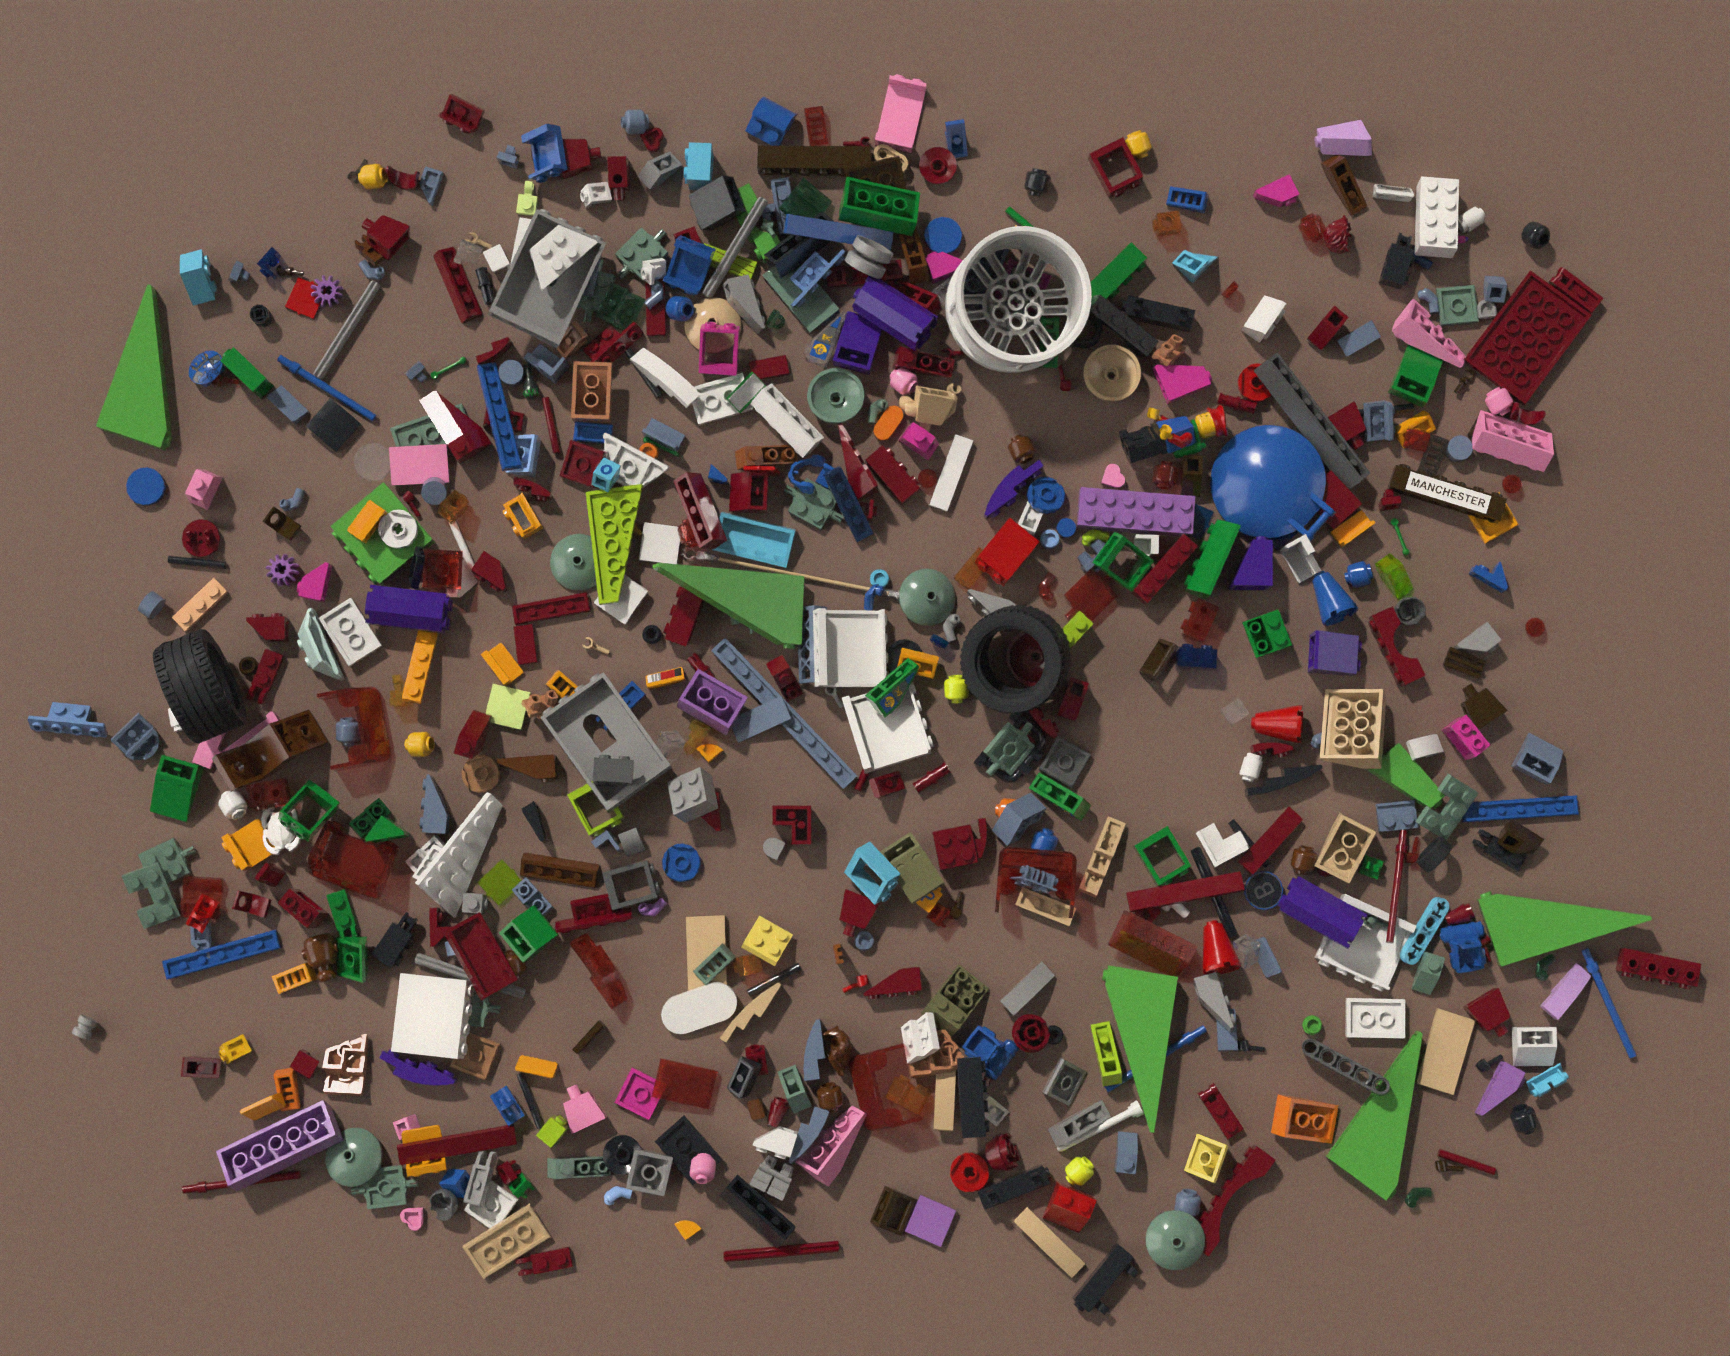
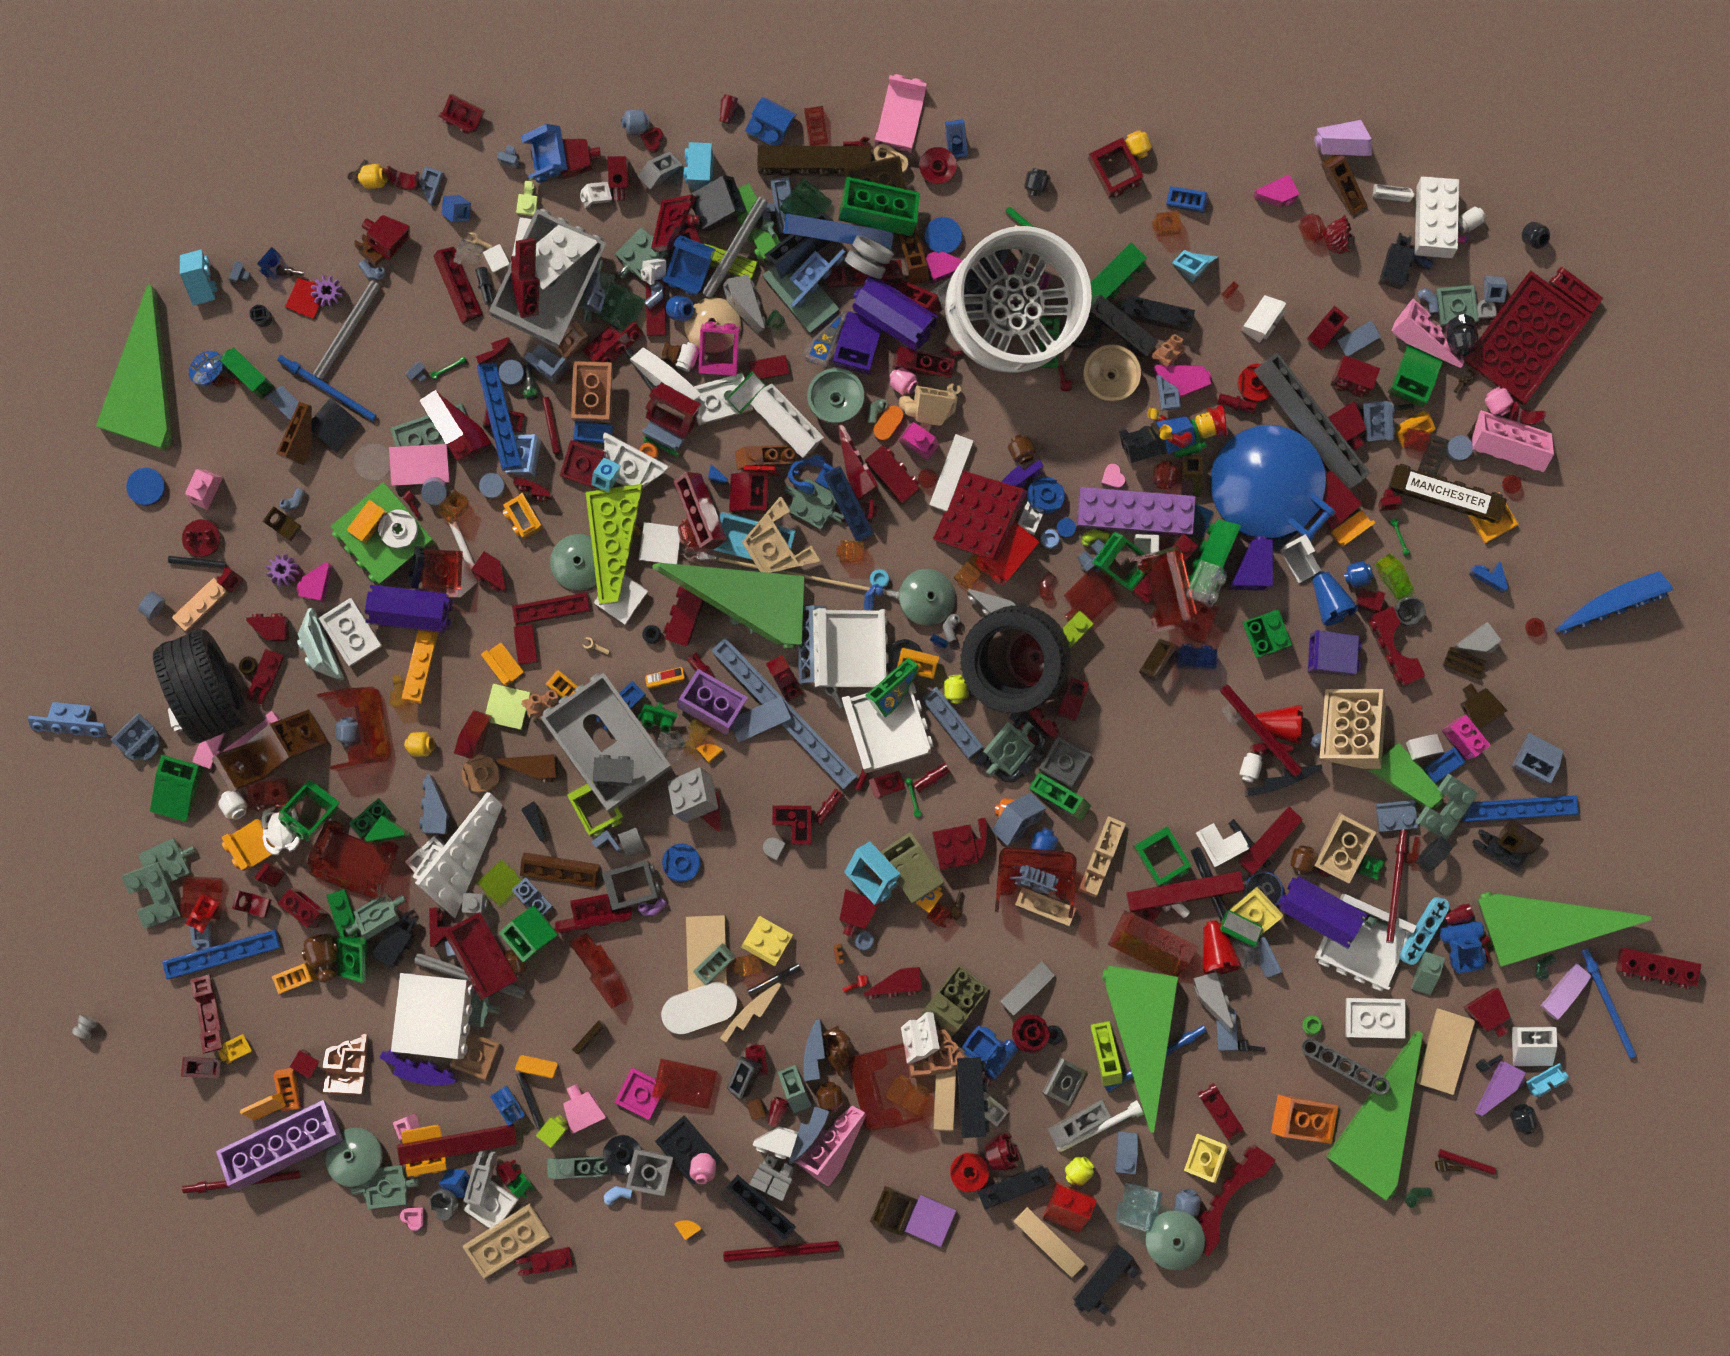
none -> dark red slope [190,975,223,1054]
none -> dark red tile [216,567,244,593]
none -> reddish brown slope [276,402,312,466]
none -> sand green plate [345,892,407,940]
none -> blue panel [442,195,471,222]
none -> sand blue piece [479,473,506,500]
none -> dark red slope [511,238,540,318]
none -> sand blue tile [583,273,606,313]
none -> green hips [638,702,677,734]
none -> dark red window [645,382,701,440]
none -> dark red wing [651,194,696,252]
none -> reddish brown wheel [661,342,681,364]
none -> white brick [675,342,699,372]
none -> dark red arm [684,214,700,229]
none -> dark red cone [719,94,739,124]
none -> tan wing [742,496,821,573]
none -> dark red pin [812,788,845,826]
none -> clear orange brick [836,540,864,563]
none -> green hinge [905,778,921,817]
none -> sand blue tile [921,687,983,759]
none -> dark red plate [933,471,1027,561]
none -> clear light blue slope [1115,1182,1163,1232]
none -> clear red windscreen [1129,546,1196,634]
none -> sand blue tile [1156,375,1181,411]
none -> clear bracket [1186,560,1226,607]
none -> dark red axle [1220,685,1302,777]
none -> flat silver slope [1220,910,1262,947]
none -> light yellow plate [1230,887,1283,935]
none -> dark red brick [1330,355,1380,398]
none -> dark red panel [1356,588,1386,613]
none -> blue tile [1423,747,1466,784]
none -> black helmet [1445,314,1479,357]
none -> blue wedge [1554,571,1673,634]

